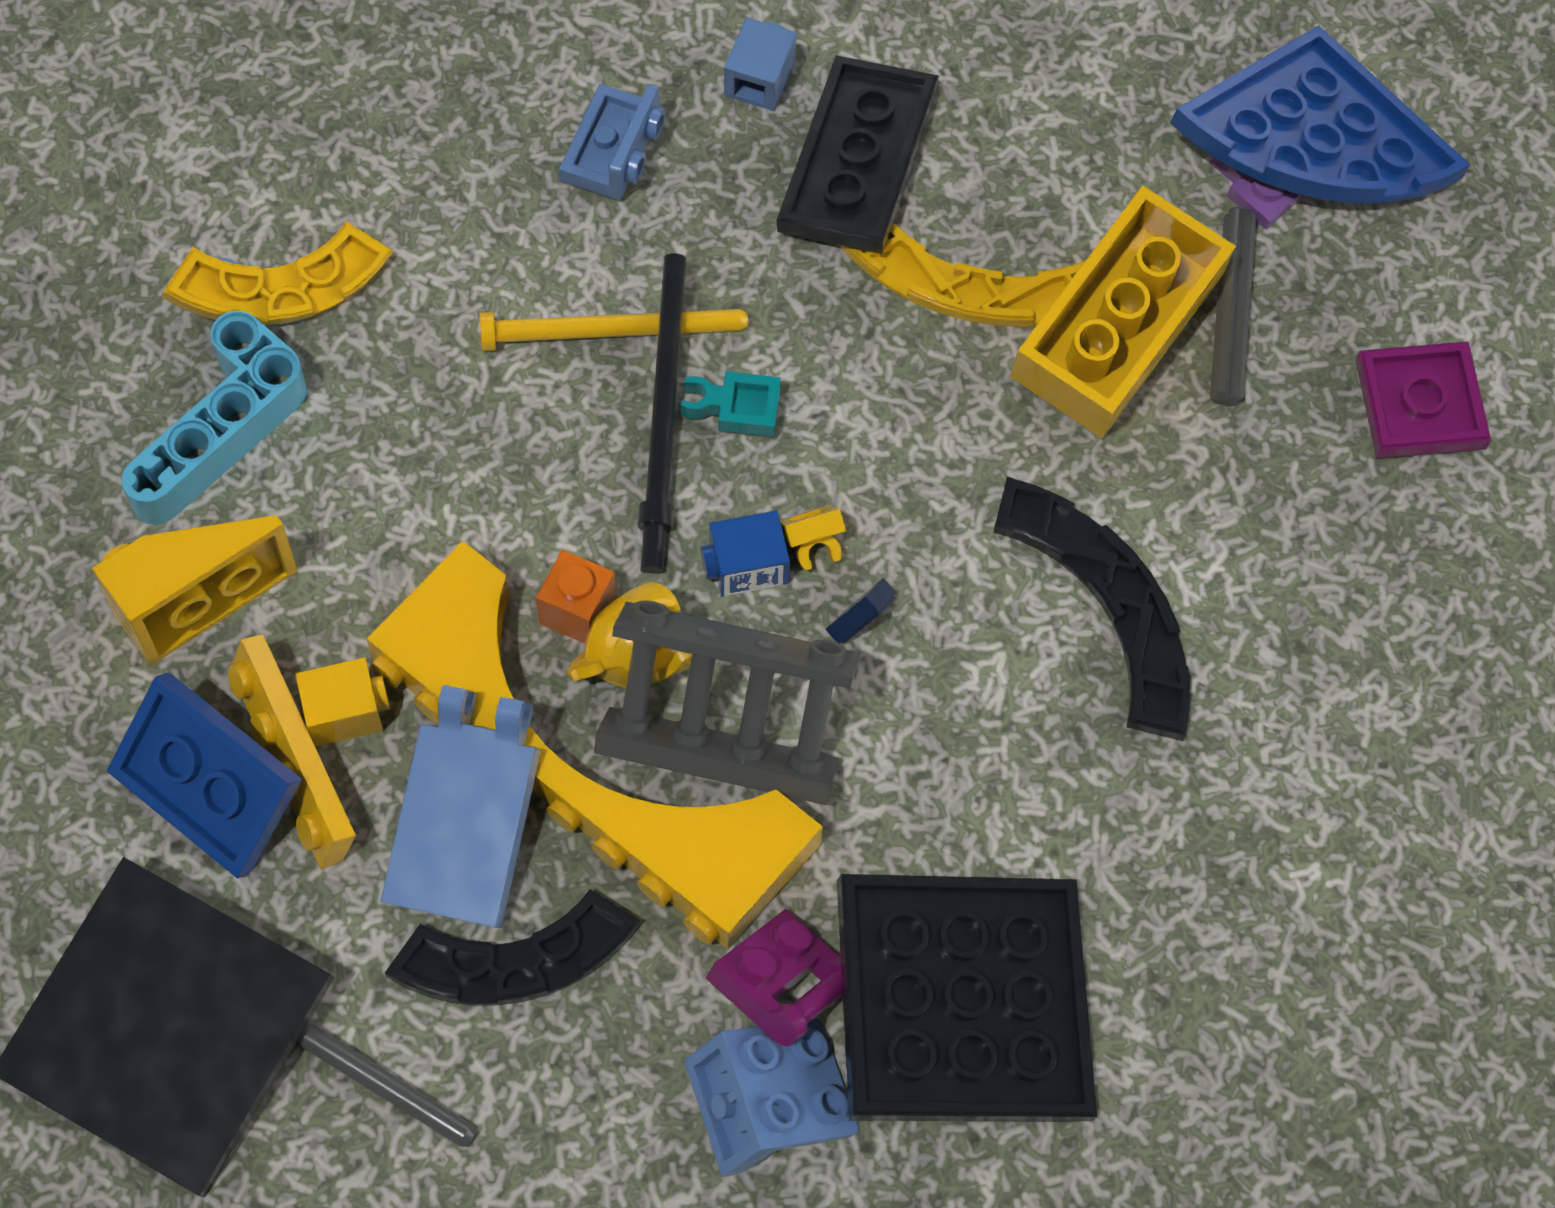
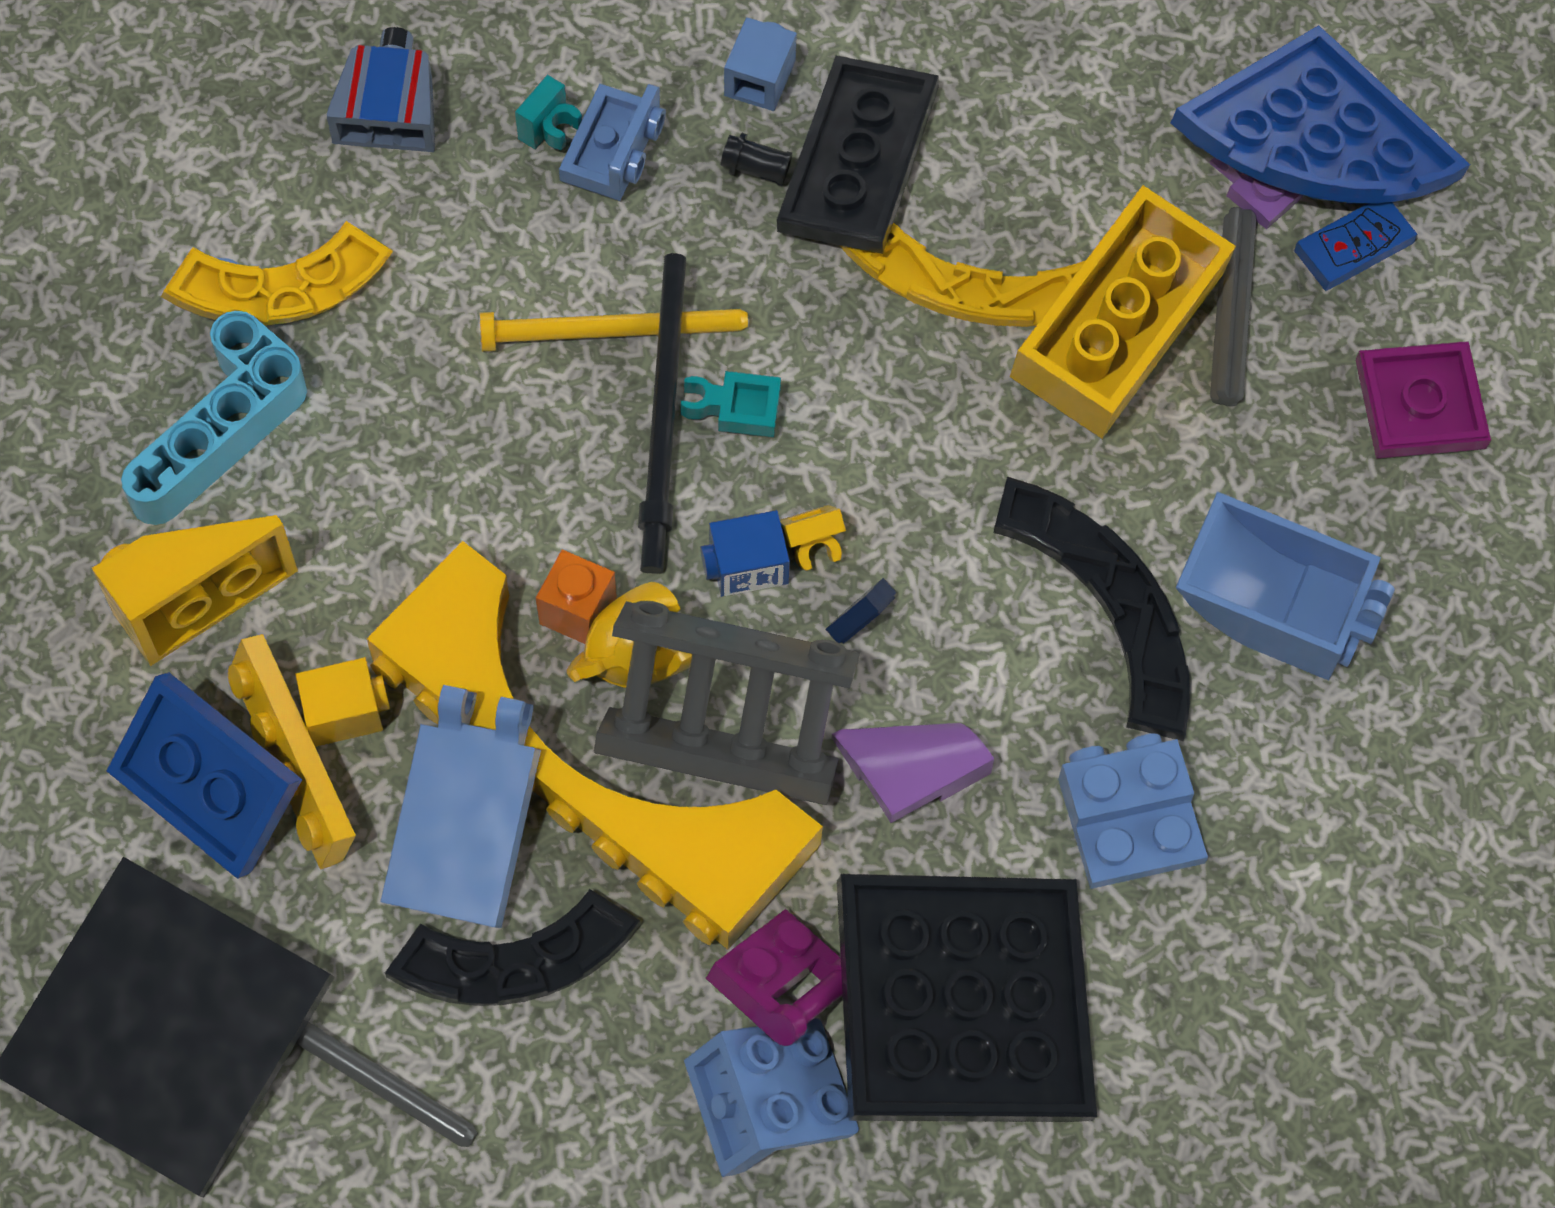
none -> torso [327,27,435,152]
none -> teal tile [515,74,582,150]
none -> black pin [720,133,792,186]
none -> medium lavender slope [832,723,994,823]
none -> medium blue plate [1058,733,1208,889]
none -> medium blue piece [1176,491,1395,681]
none -> blue tile [1294,202,1418,291]

